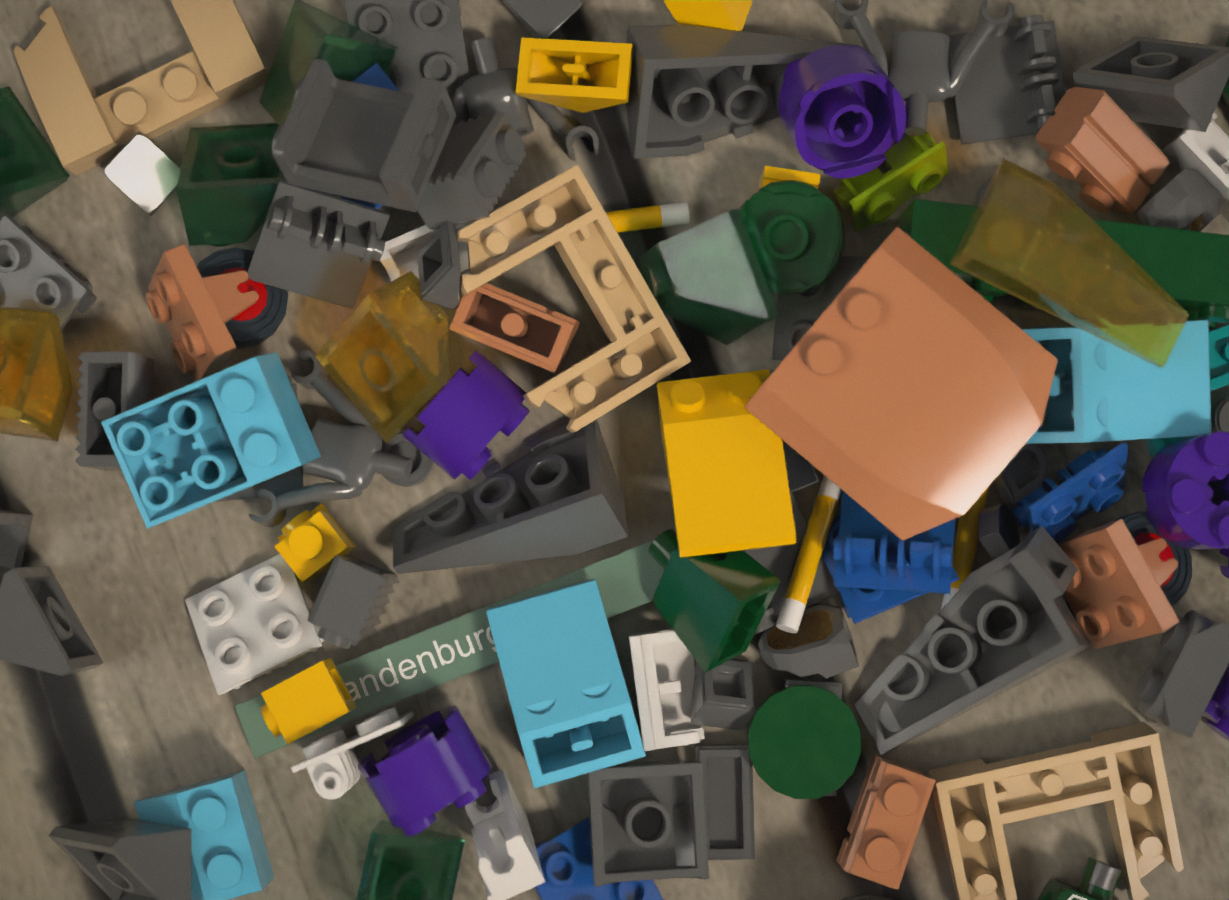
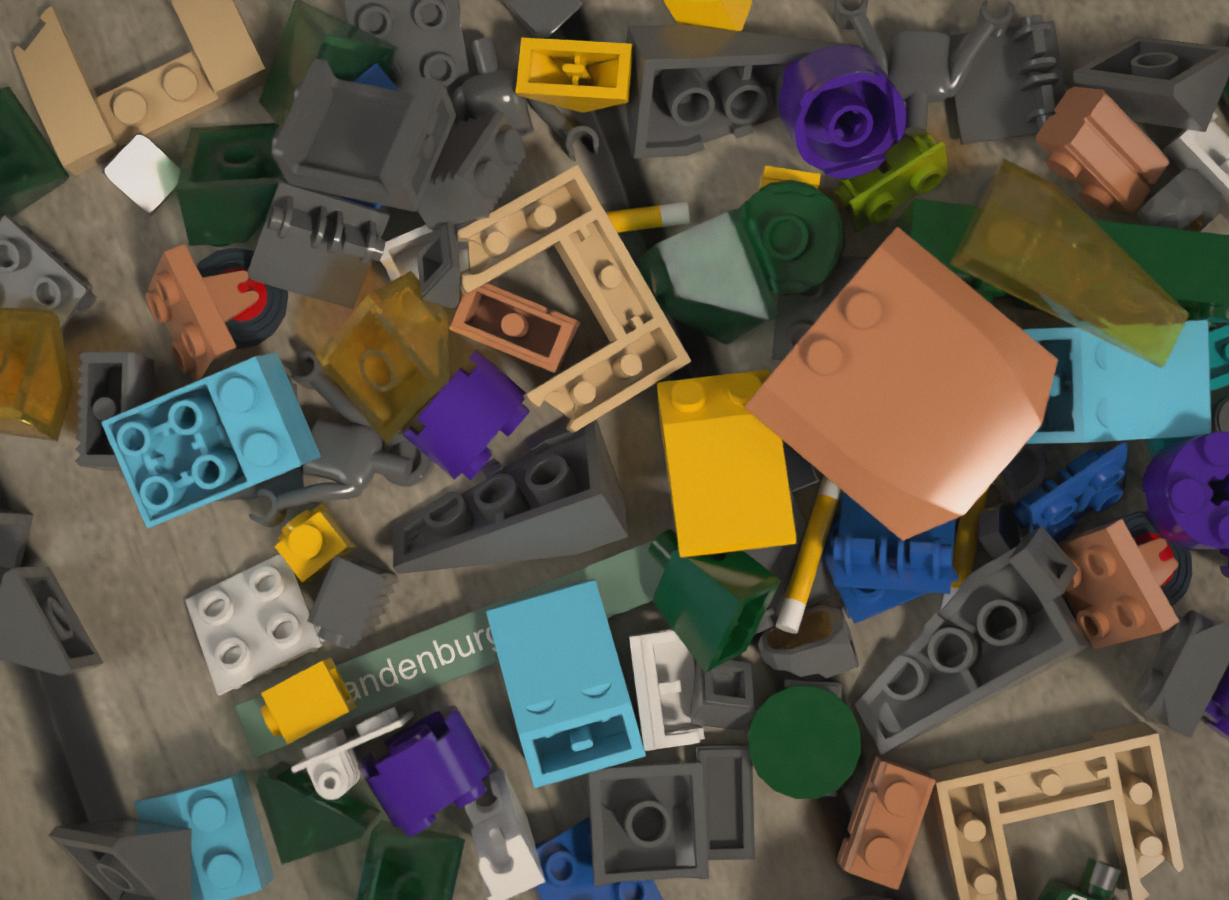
none -> clear green slope [256,761,381,865]

